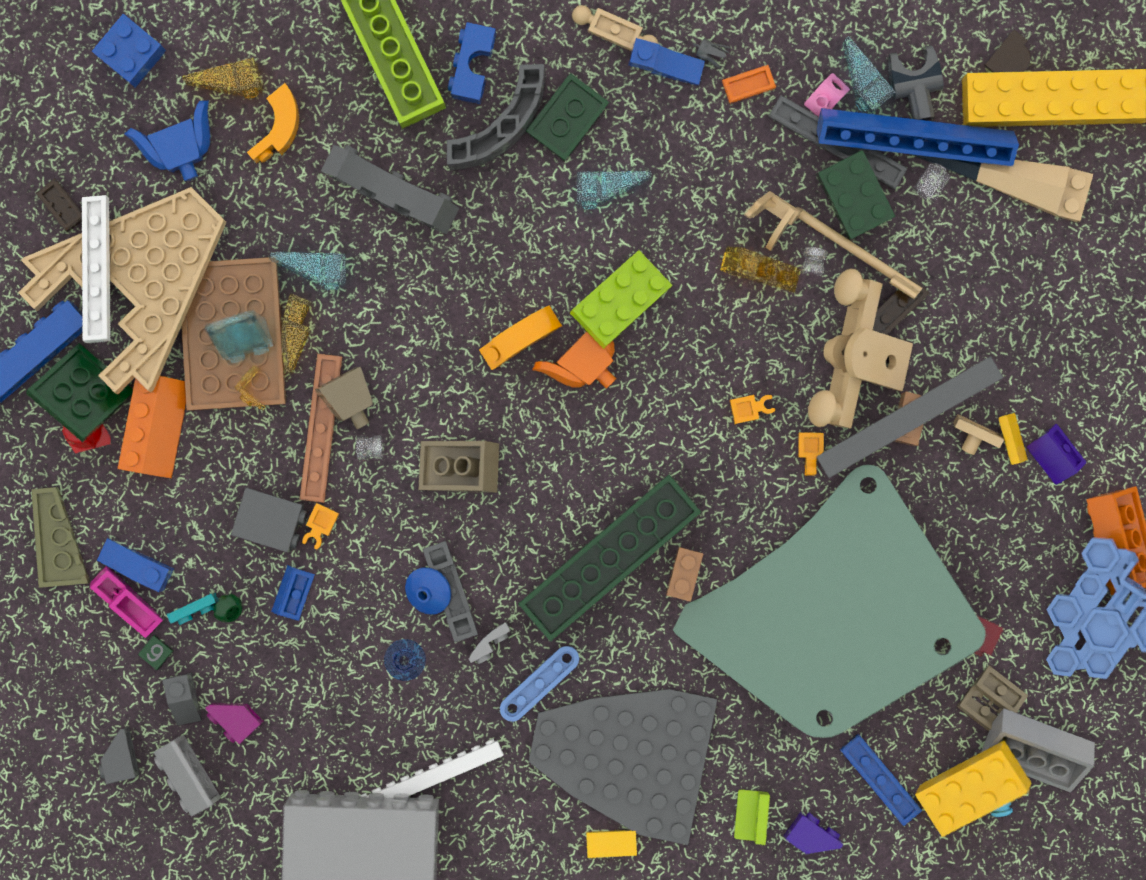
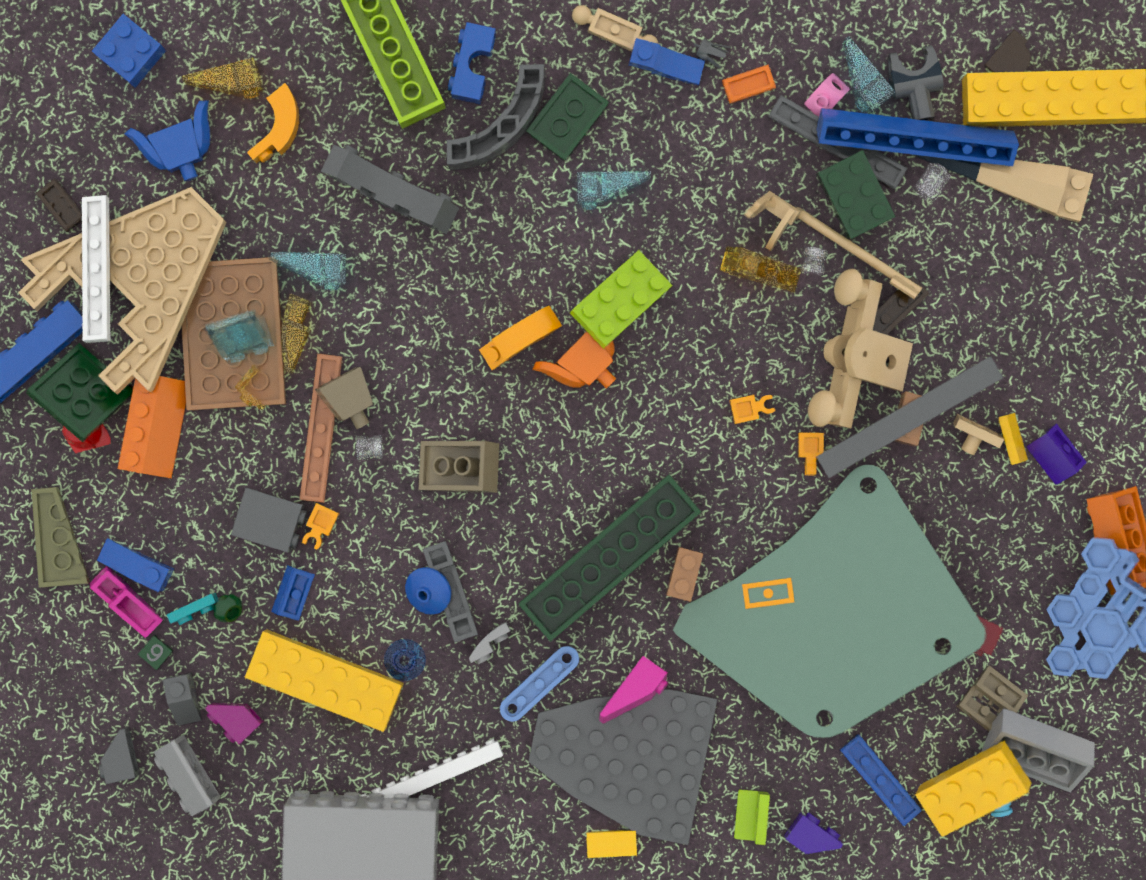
none -> yellow brick [245,630,404,732]
none -> dark pink slope [599,656,668,724]
none -> light orange plate [742,578,794,609]

